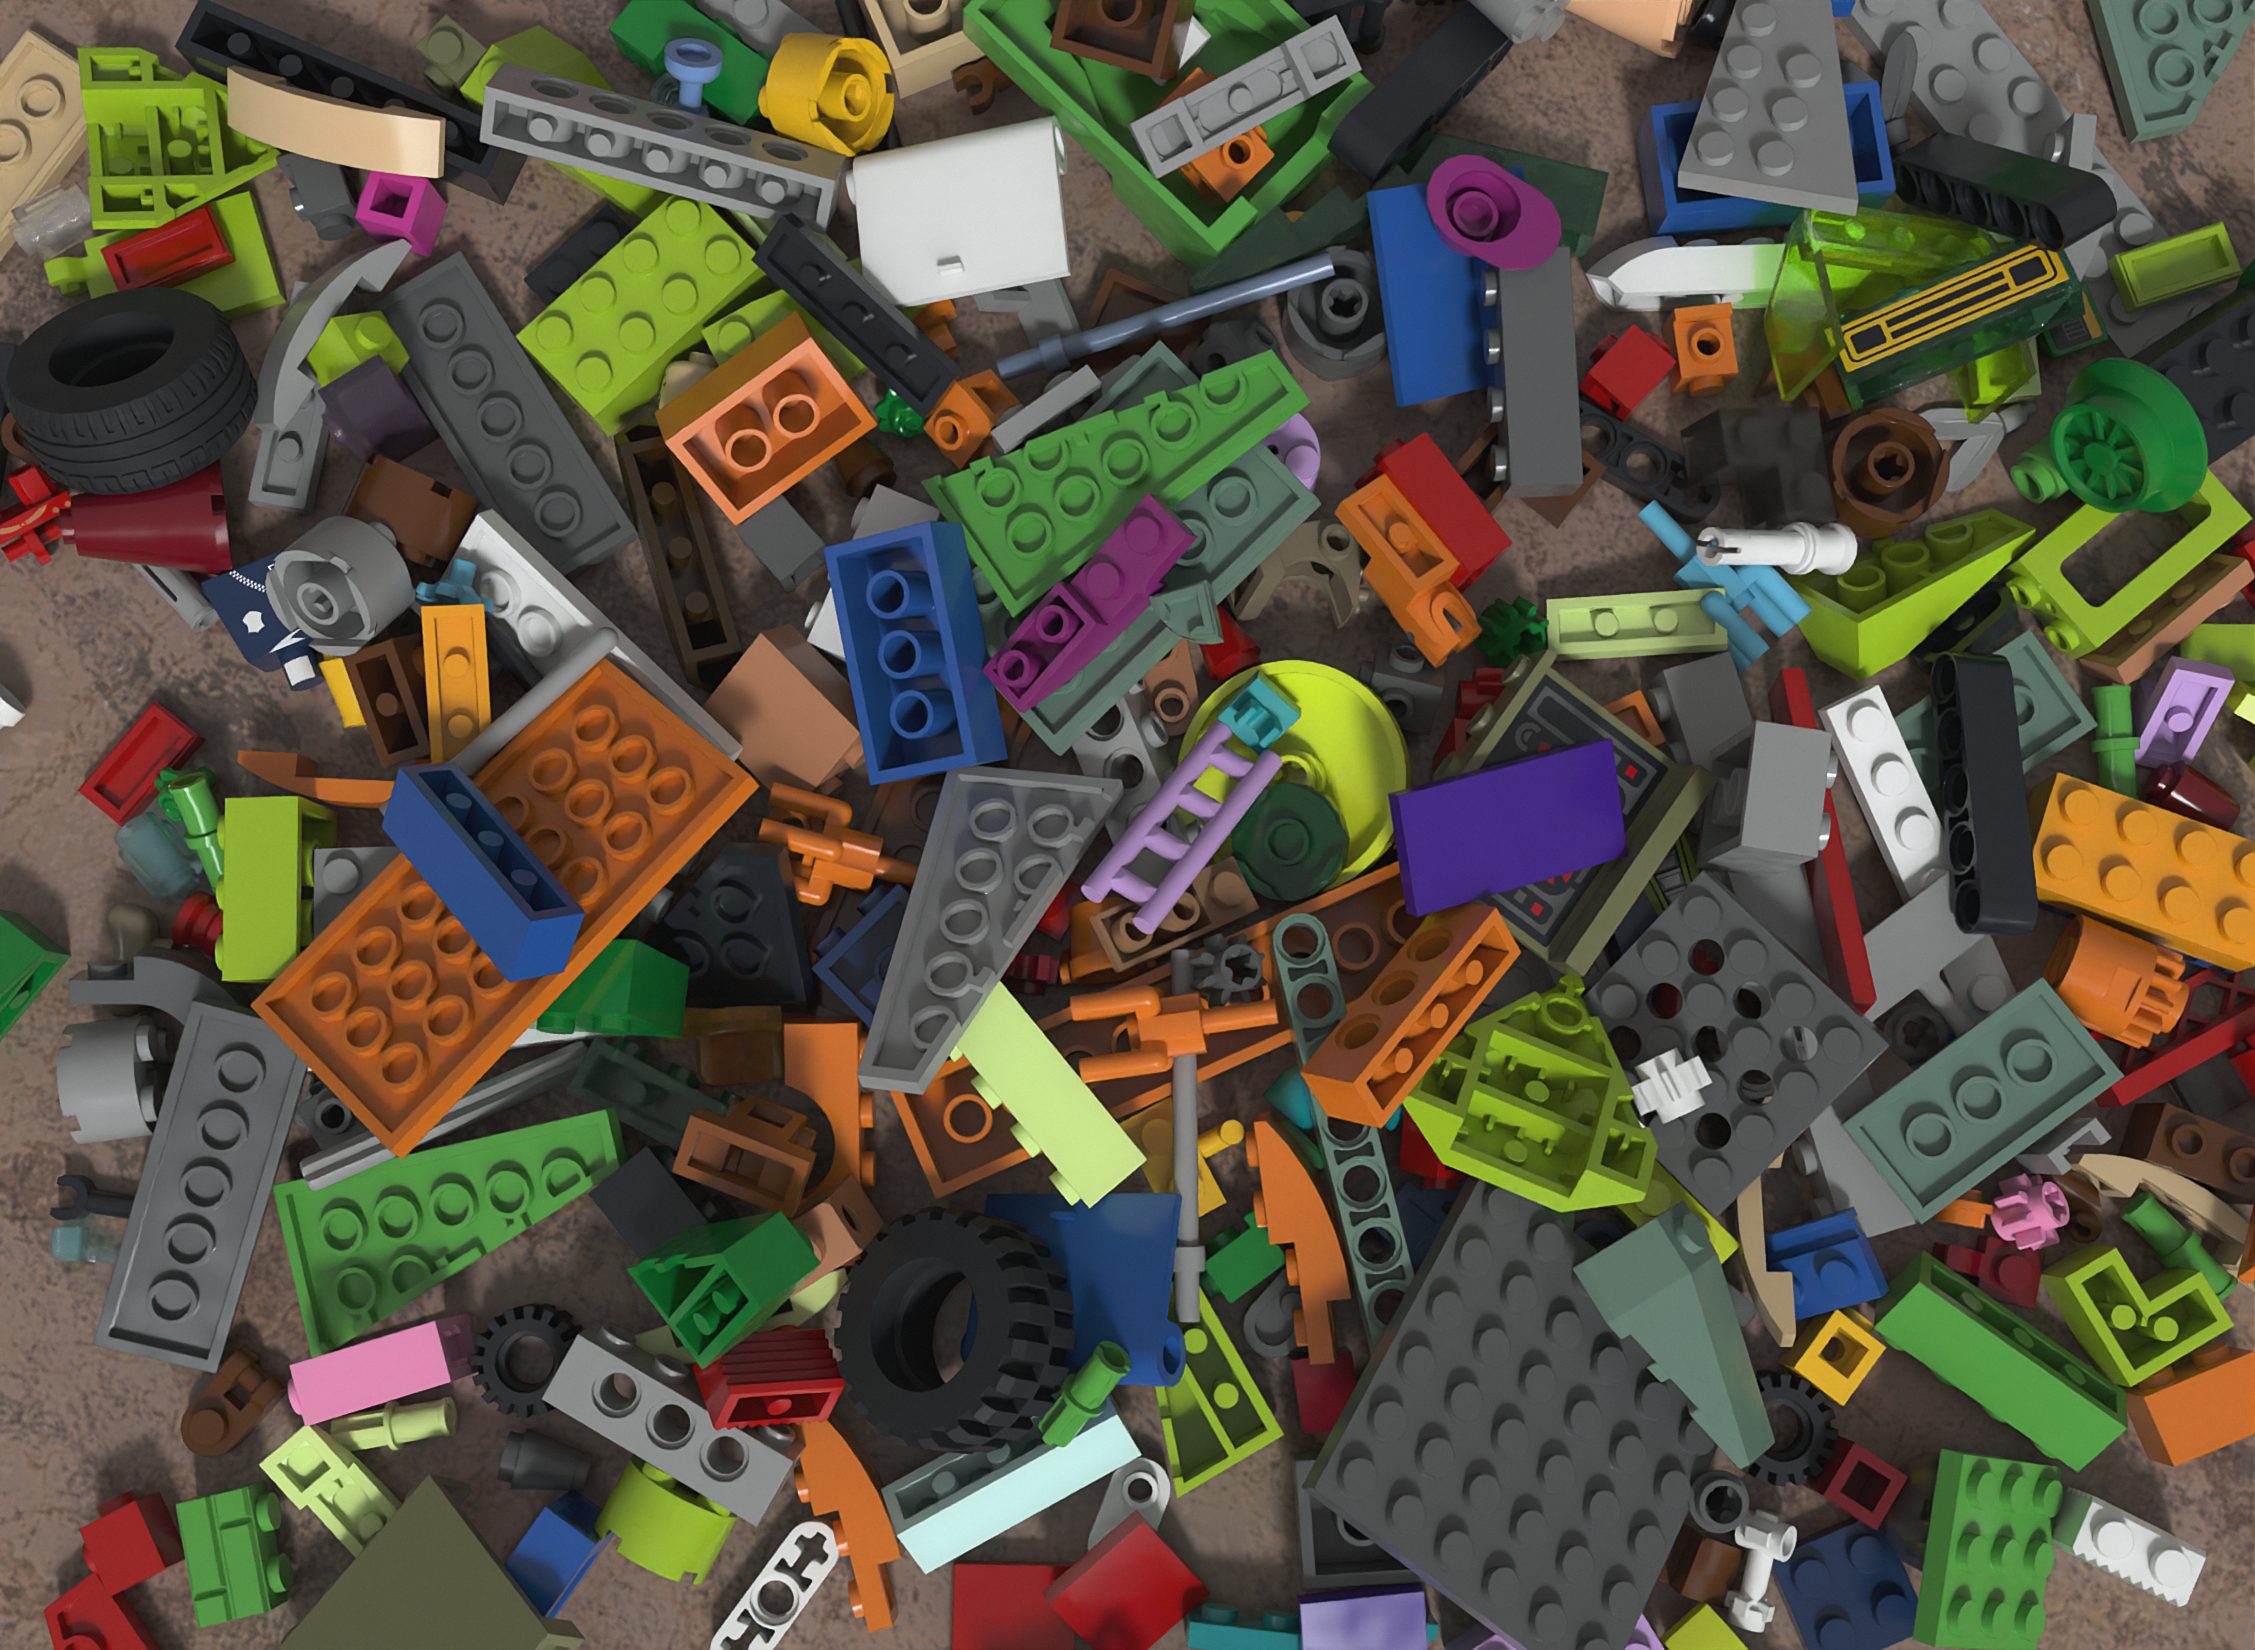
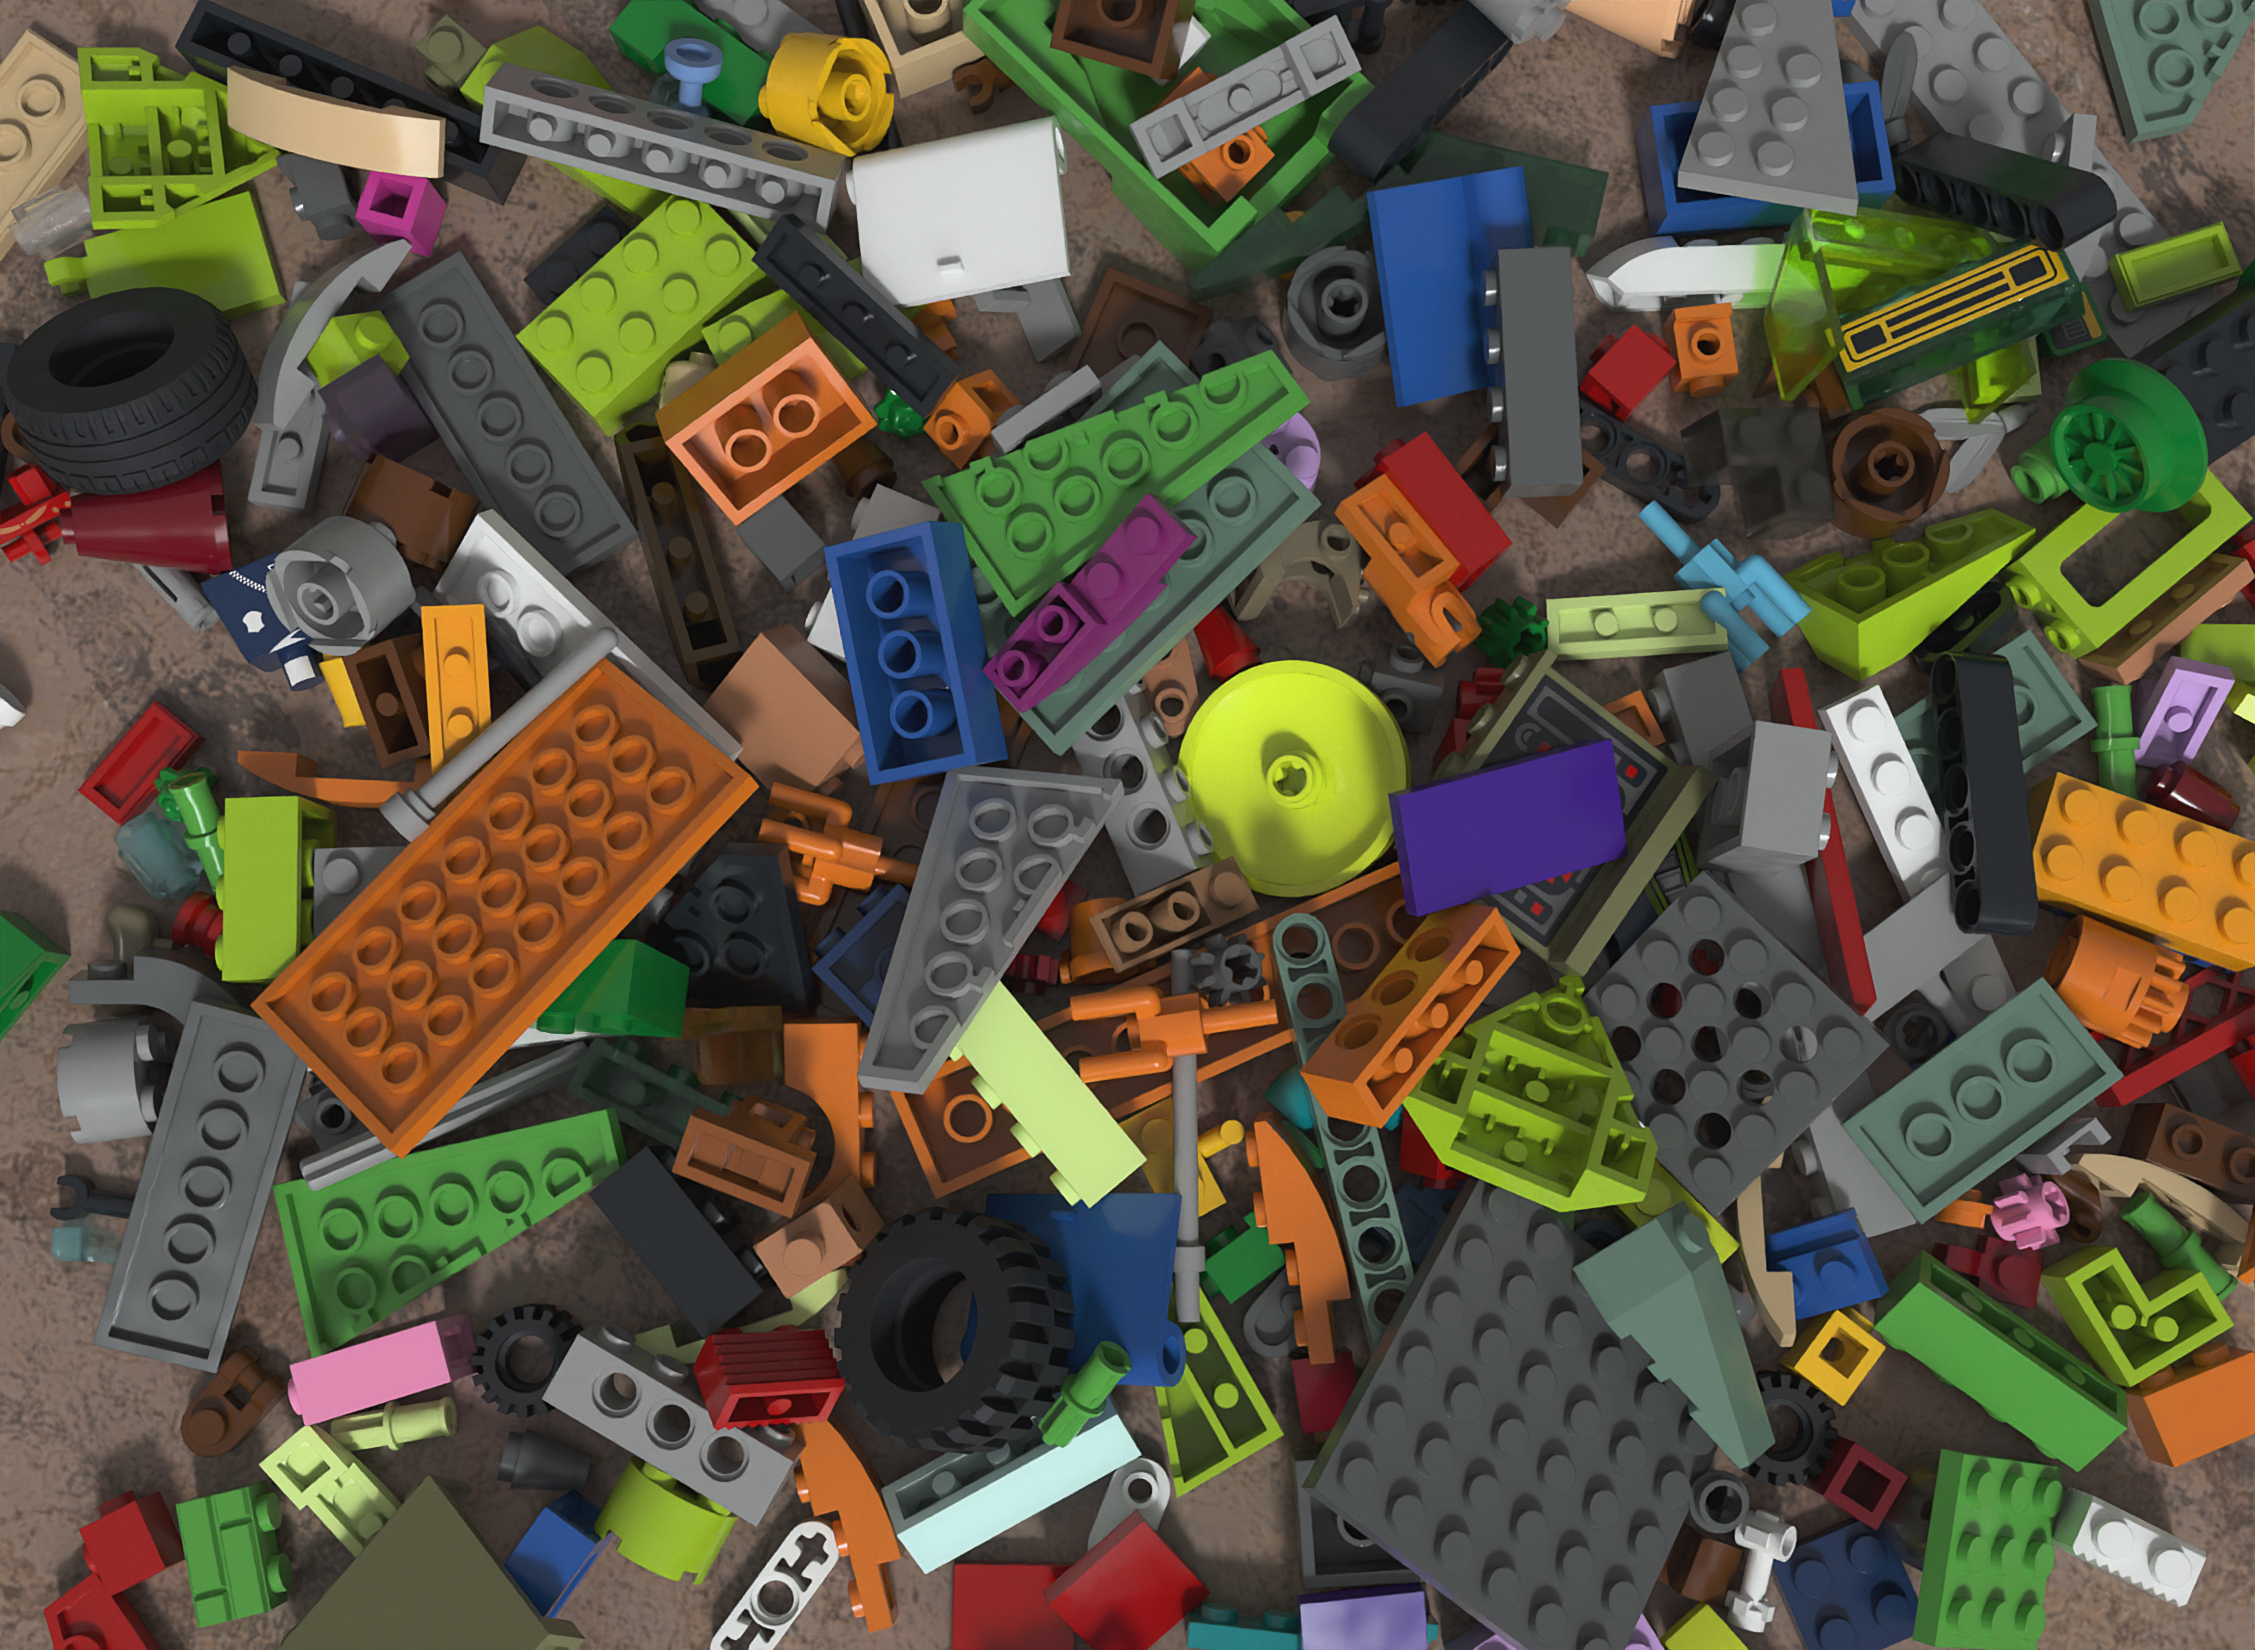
red tile [100,204,236,292] -> none
blue brick [381,761,585,982] -> none
medium azure plant [415,558,494,615] -> none
green wedge [626,1211,821,1370] -> none
sand blue bar [997,252,1335,382] -> none
lavender bar [1081,721,1282,935] -> none
sand green tile [1149,580,1225,644] -> none
teal tile [1217,670,1301,756] -> none
dark green tile [1230,782,1350,901] -> none
magenta piece [1426,154,1562,270] -> none
white gear [1631,1048,1712,1124] -> none
white pin [1696,522,1857,575] -> none

